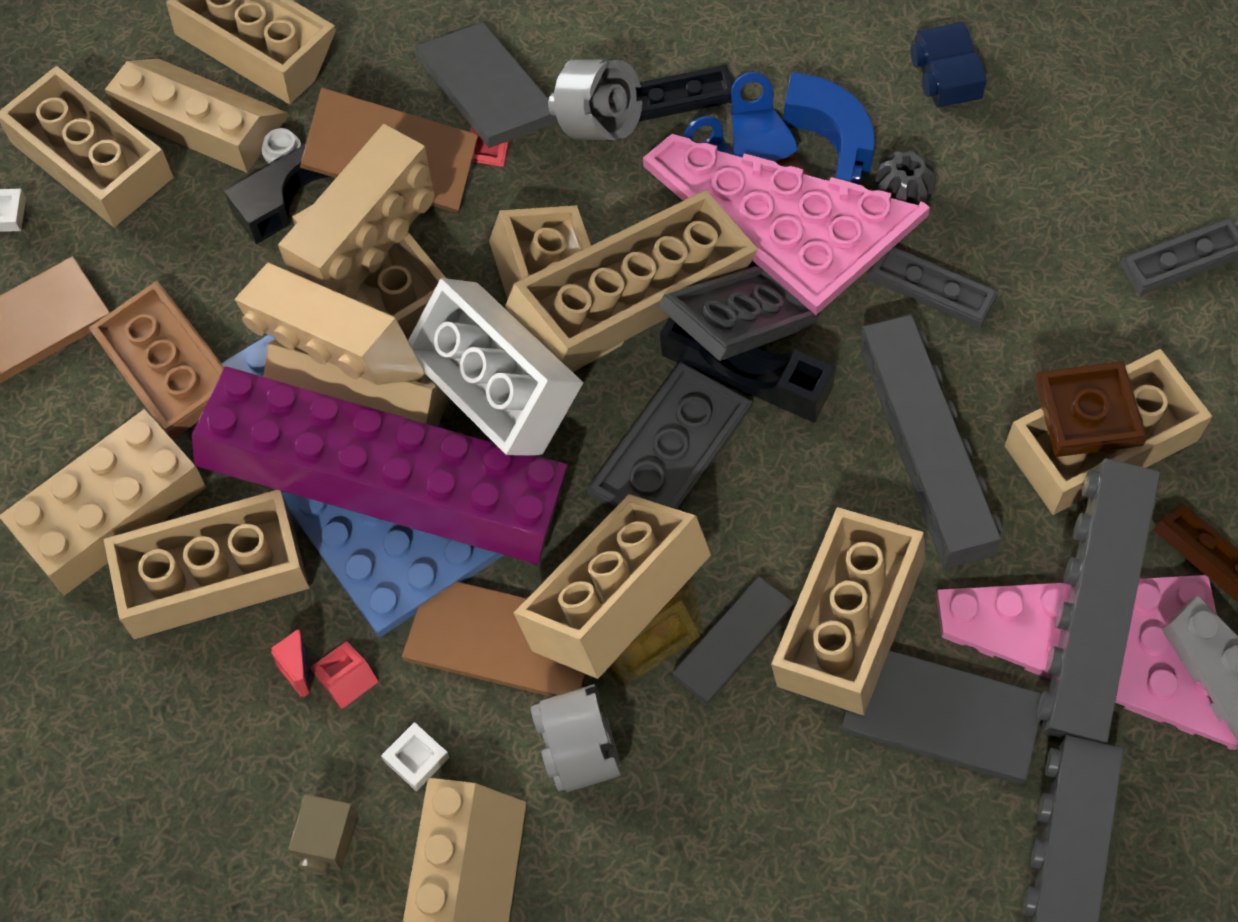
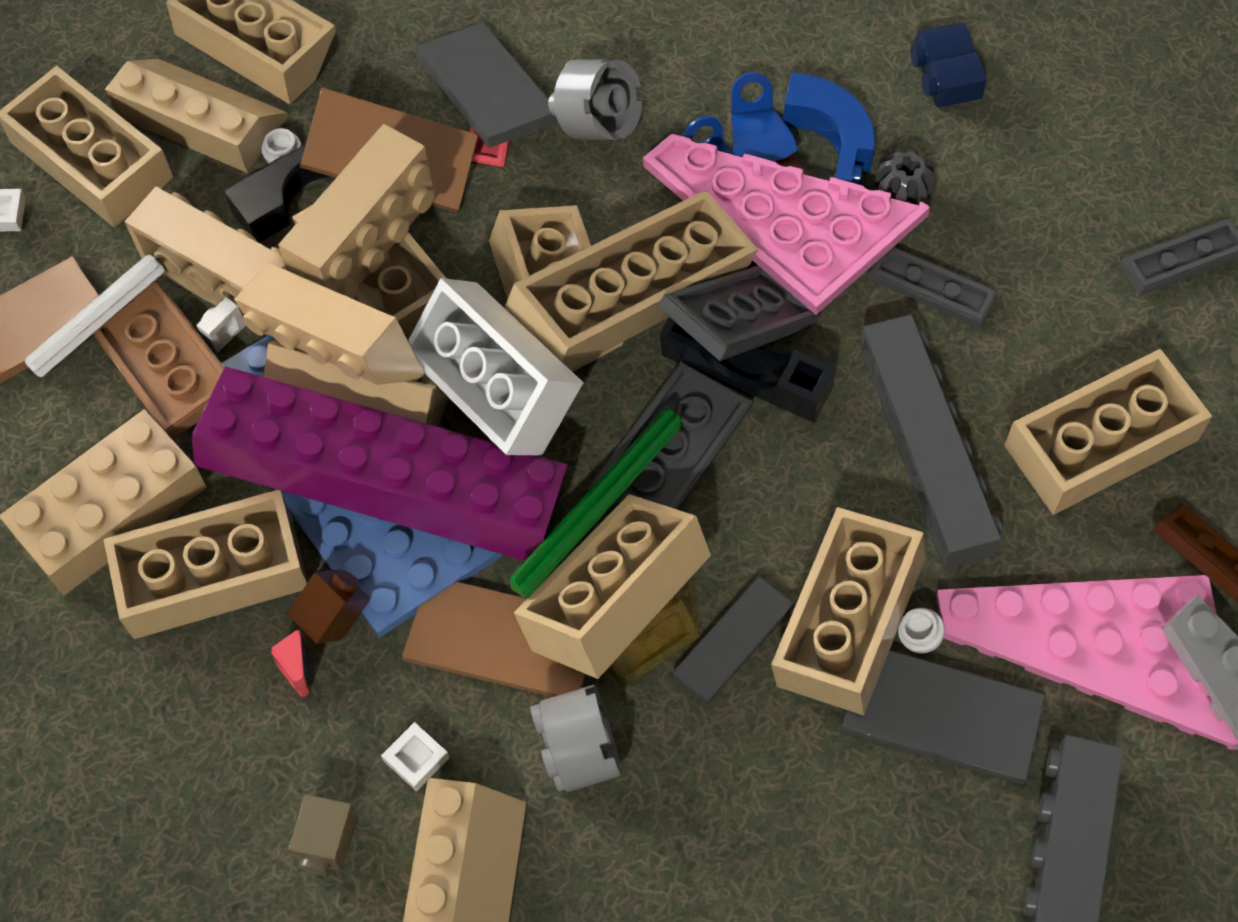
coral slope [310,641,378,709] -> none
black tile [635,65,733,122] -> none
reddish brown tile [1034,361,1147,457] -> none
dark grey brick [1037,458,1160,744] -> none
none -> white axle [25,254,165,378]
none -> tan brick [124,186,287,335]
none -> white plate [196,297,246,353]
none -> reddish brown brick [287,569,371,644]
none -> green axle [510,409,682,597]
none -> white plate [898,607,945,653]

